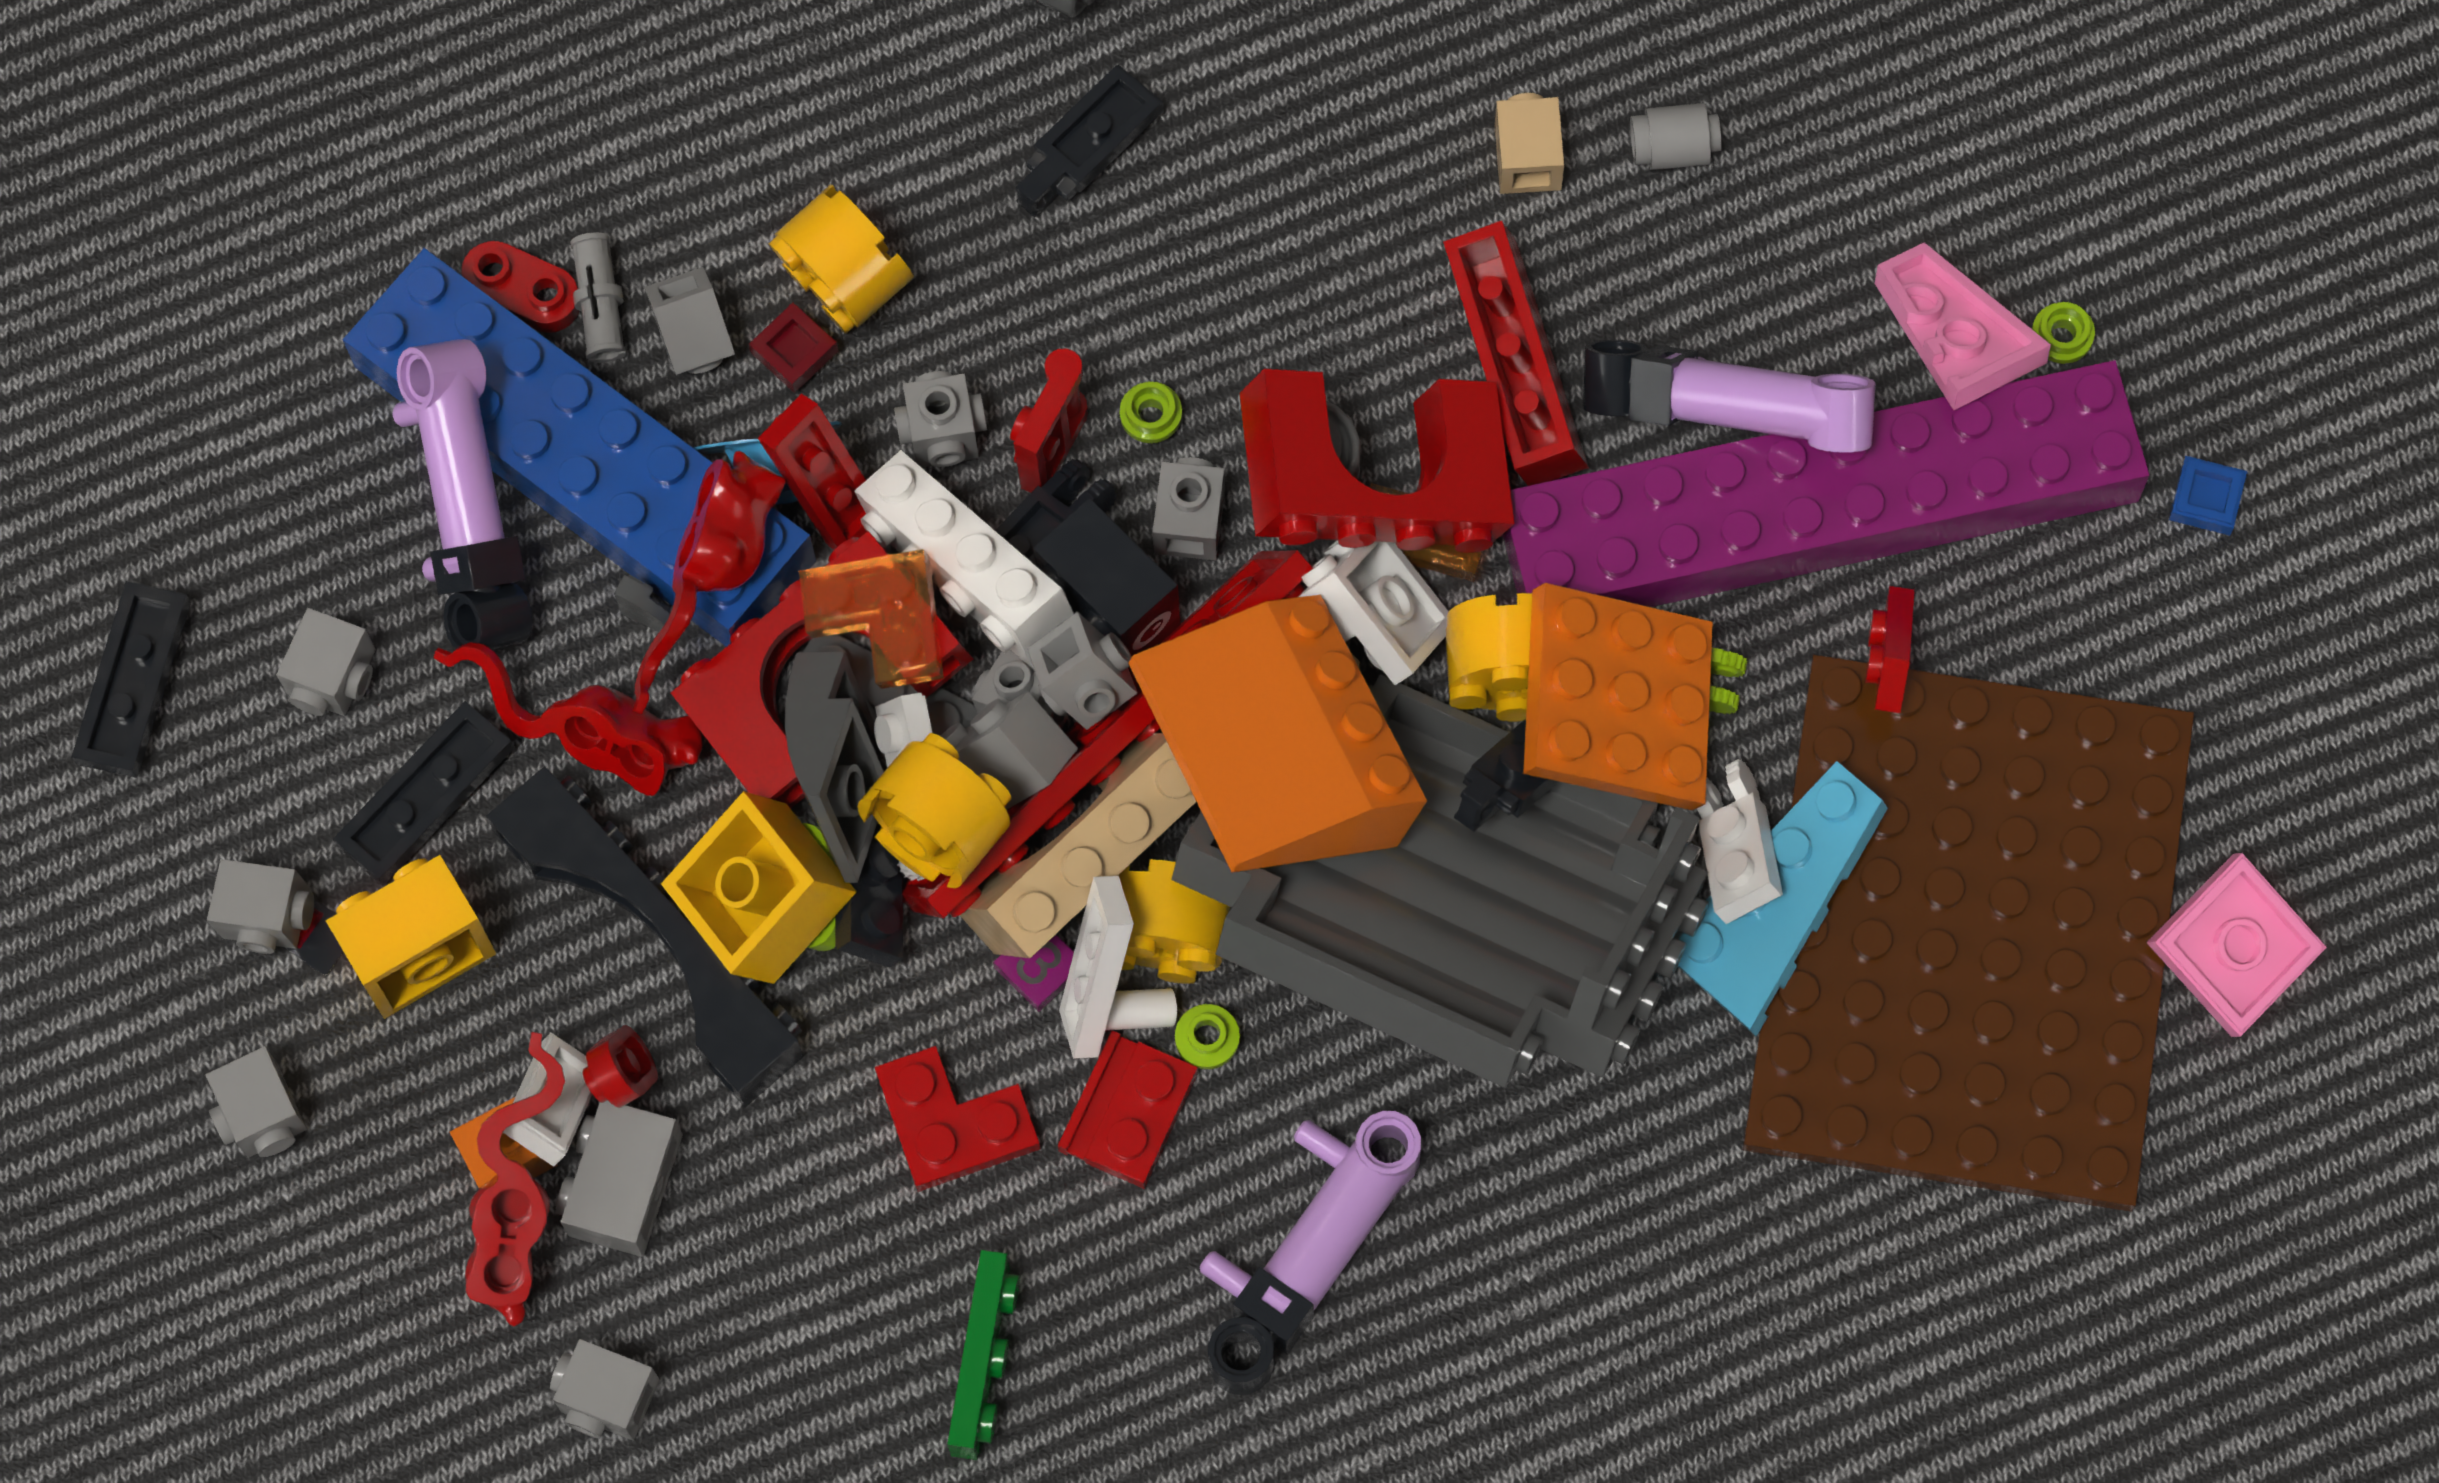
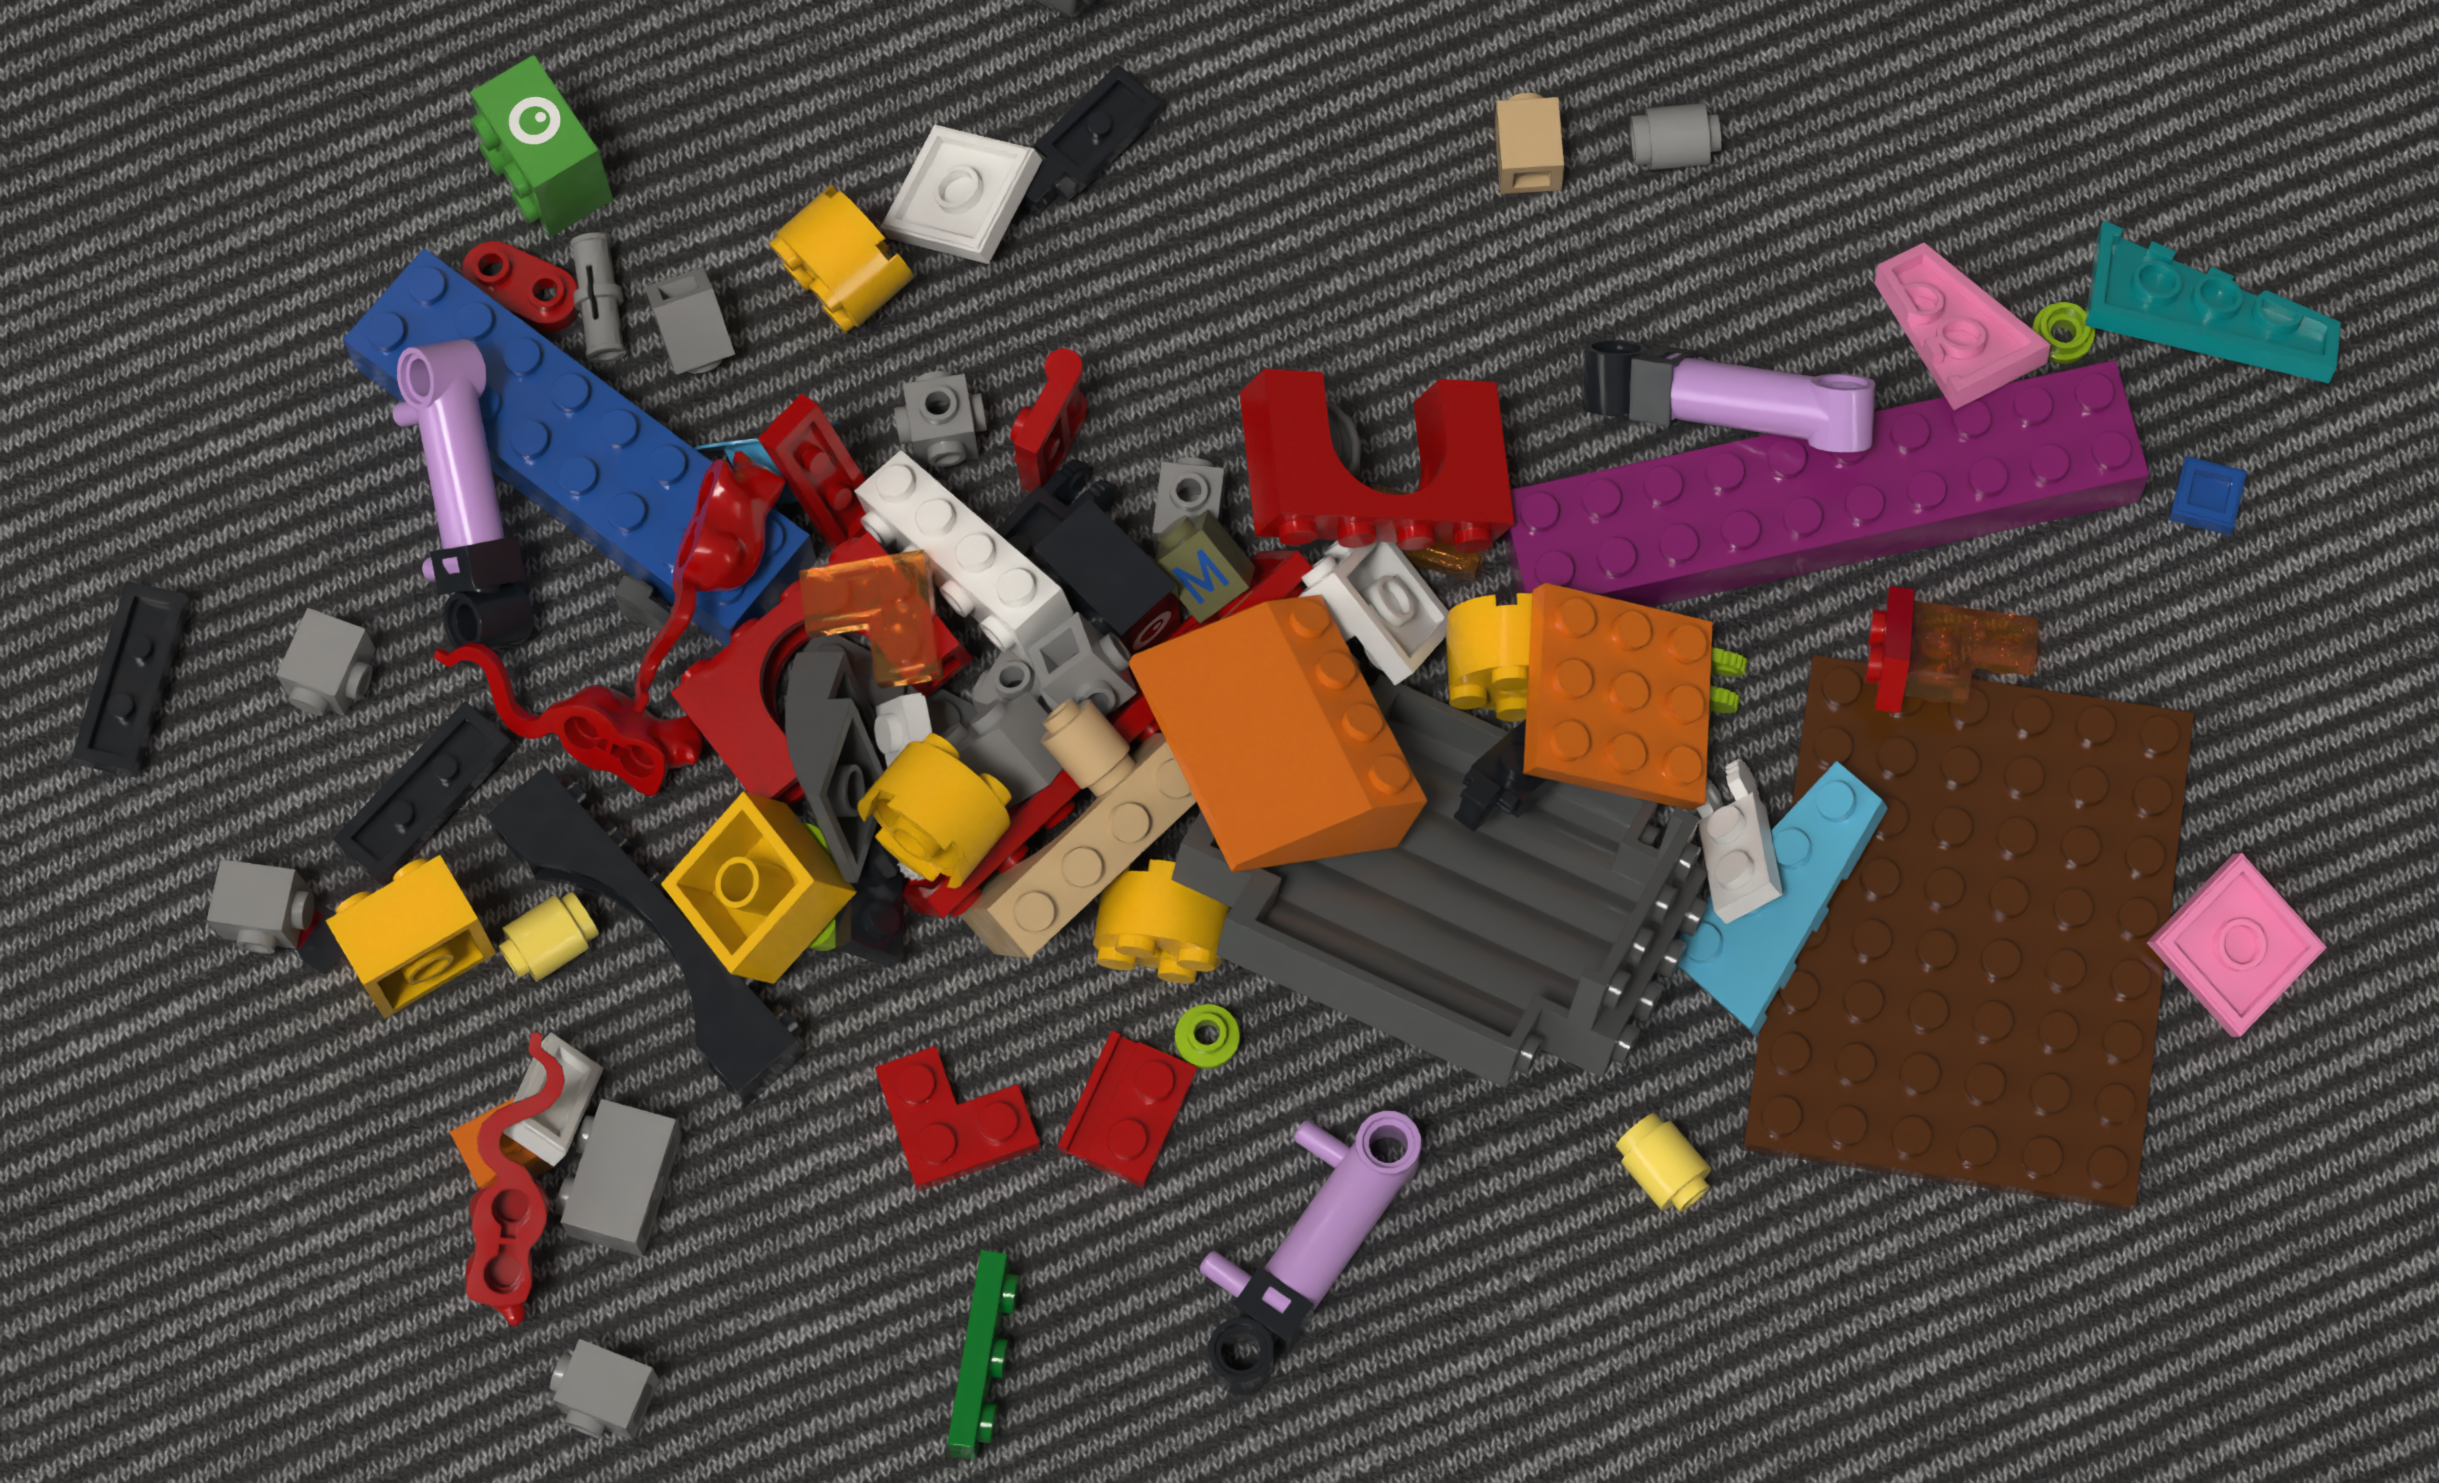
light grey brick [205,1046,307,1158] -> none
red plate [582,1025,658,1108] -> none
dark red plate [749,303,839,393] -> none
magenta tile [993,934,1074,1012] -> none
white piece [1059,876,1177,1059] -> none
lime plate [1120,382,1182,443] -> none
red brick [1443,220,1589,486] -> none
none -> bright green brick [470,55,613,238]
none -> light yellow brick [498,892,599,982]
none -> white tile [880,125,1042,264]
none -> tan brick [1040,698,1136,797]
none -> olive brick [1154,509,1255,623]
none -> light yellow brick [1616,1113,1712,1212]
none -> clear orange plate [1904,600,2038,705]
none -> teal wing [2085,220,2341,384]

